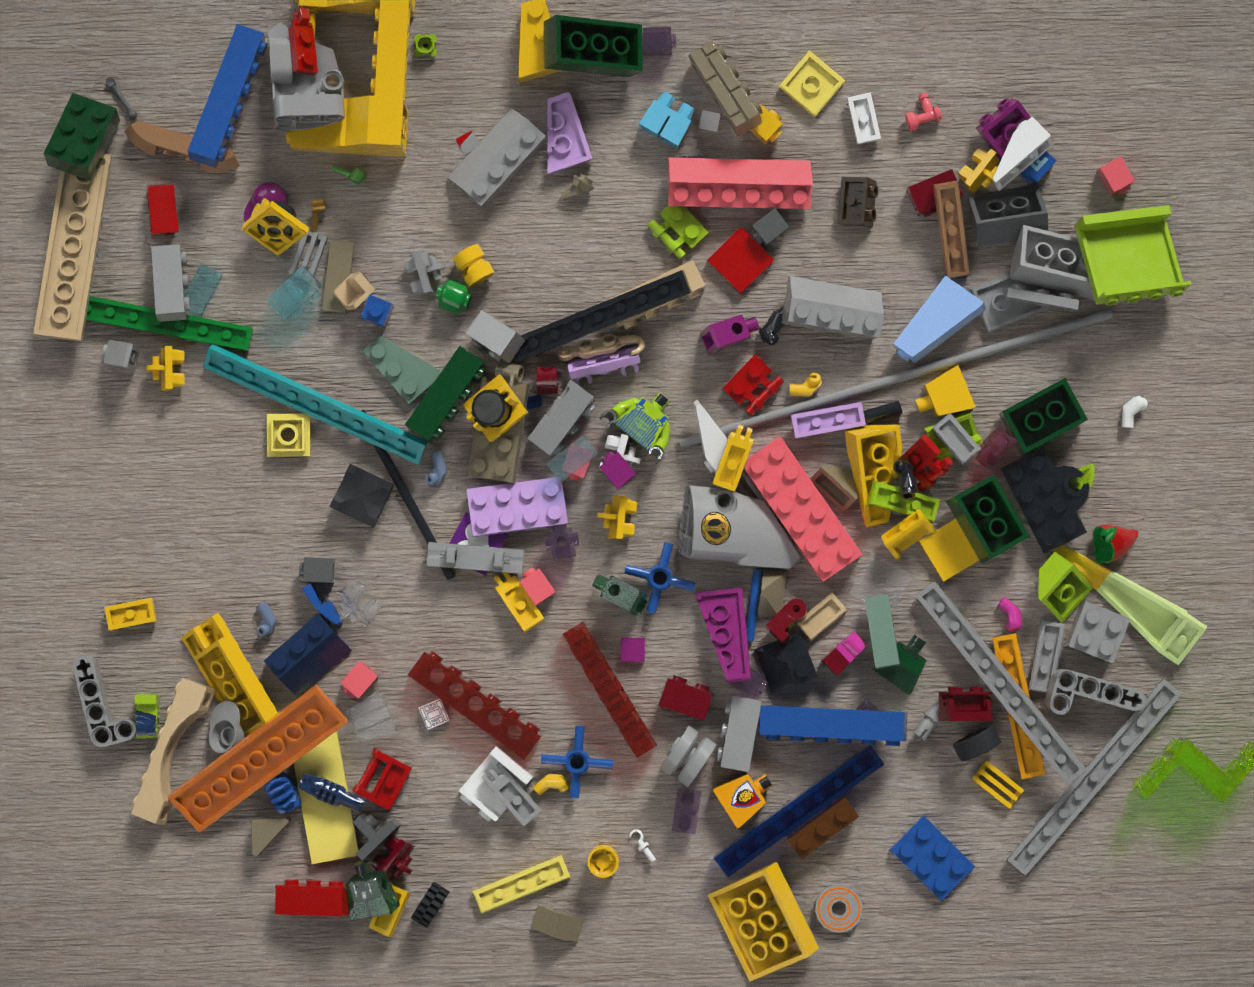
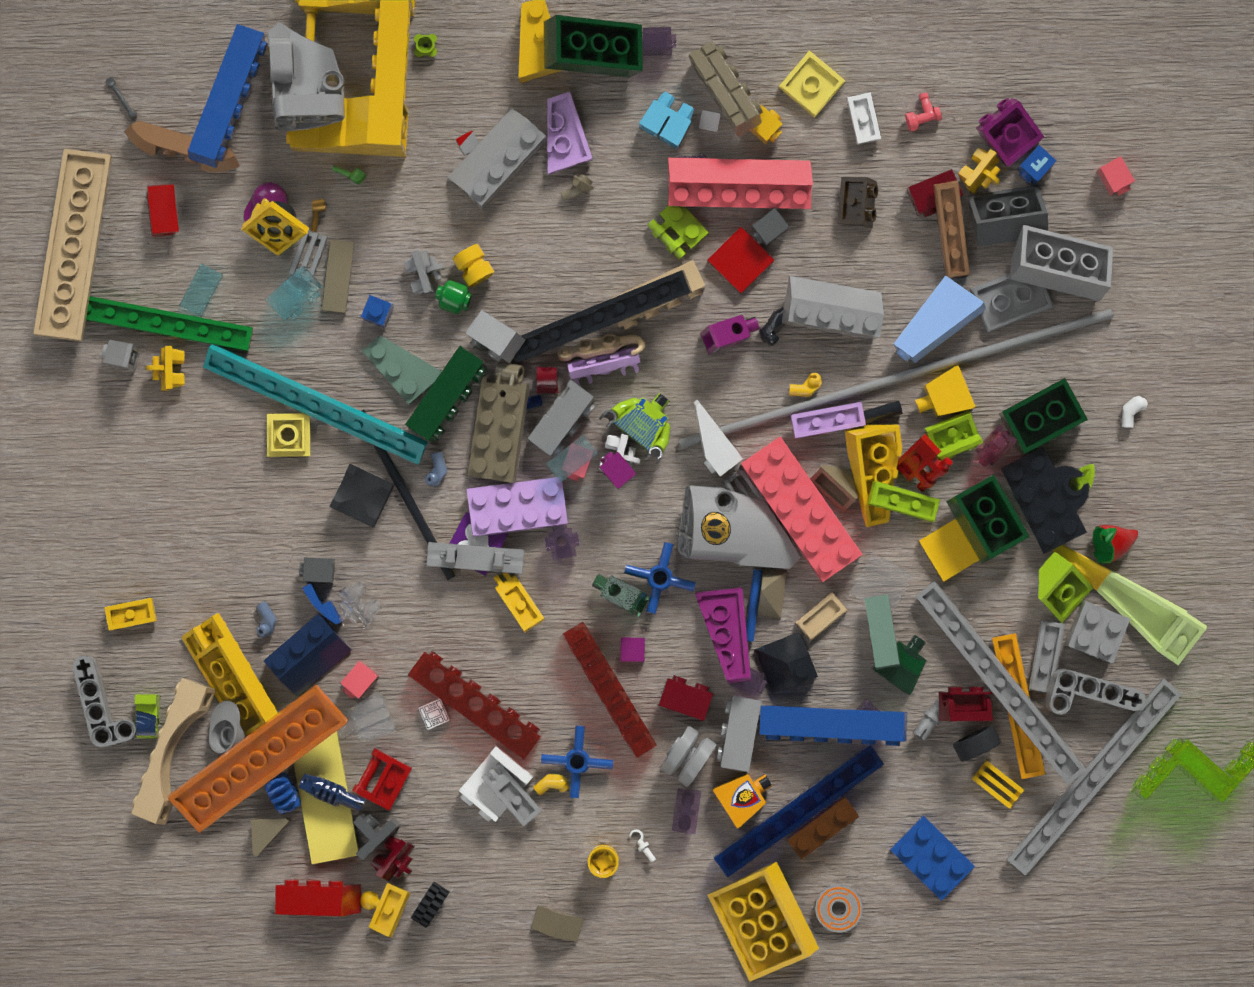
dark green brick [43,93,120,181] -> none
light grey brick [151,244,191,322] -> none
red hinge [288,8,318,76] -> none
tan panel [333,272,375,310] -> none
clear green torso [345,860,400,920] -> none
piece [462,375,528,442] -> none
light yellow tile [472,855,570,914] -> none
coral brick [520,567,556,606] -> none
yellow hips [597,495,637,539] -> none
yellow hinge [712,424,754,492] -> none
red plate [722,354,784,416] -> none
dark red leg [765,598,807,645] -> none
leg [821,631,867,676] -> none
yellow hinge [881,508,936,560] -> none
black arm [893,460,917,500] -> none
light grey tile [931,413,981,466] -> none
white slope [993,117,1054,191] -> none
dark pink arm [997,597,1022,633] -> none
light grey plate [1004,285,1079,312] -> none
lime panel [1074,205,1192,306] -> none

